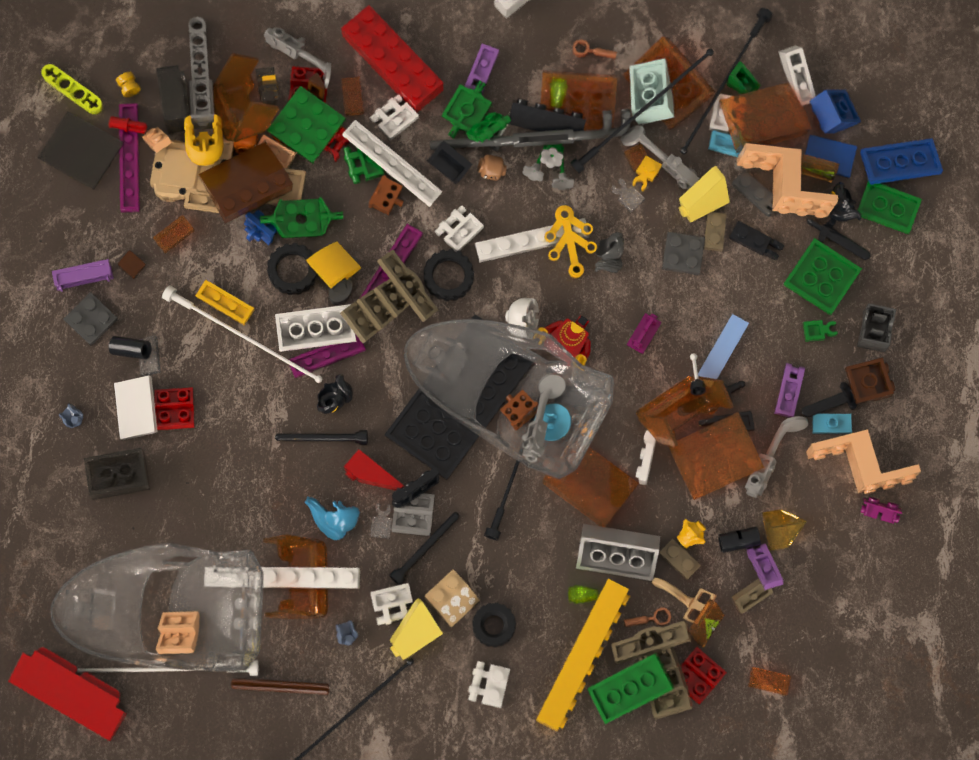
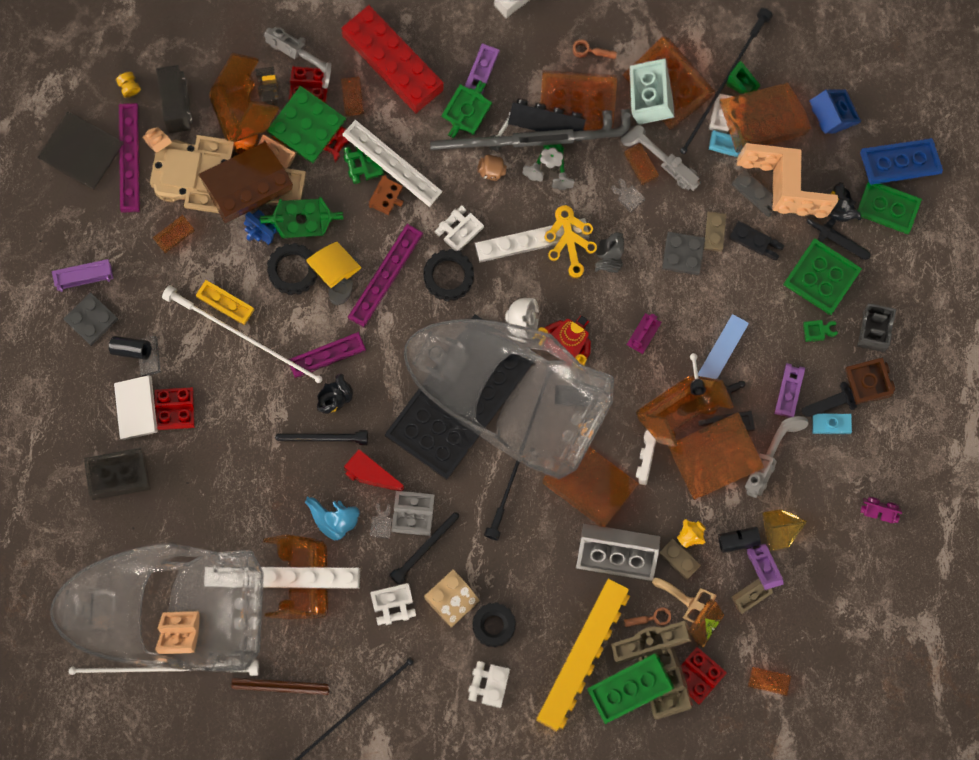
red slope [8,647,127,741] -> none
neon yellow beam [41,64,103,115] -> none
sand blue arm [59,403,83,428] -> none
red axle [109,116,147,134] -> none
reddish brown slope [118,250,146,279] -> none
piece [184,17,223,166] -> none
white slope [275,304,356,352] -> none
reddish brown slope [307,73,325,101] -> none
sand blue arm [335,620,359,645] -> none
dark tan slope [340,249,438,343] -> none
white plate [370,94,419,141] -> none
light yellow slope [390,598,443,660] -> none
black hinge [392,468,439,508] -> none
black panel [427,141,473,184] -> none
green plate [466,112,511,142] -> none
dark orange piece [500,390,538,430] -> none
light grey piece [522,373,566,462] -> none
medium azure piece [534,404,571,441] -> none
clear neon green cone [550,78,568,107] -> none
clear neon green cone [568,585,598,604] -> none
black piece [570,49,714,174] -> none
yellow plate [632,156,662,191] -> none
light yellow slope [679,166,730,222] -> none
white slope [779,46,816,106] -> none
clear orange tile [801,154,839,182] -> none
blue piece [802,135,857,178] -> none
light nougat bracket [806,429,921,495] -> none

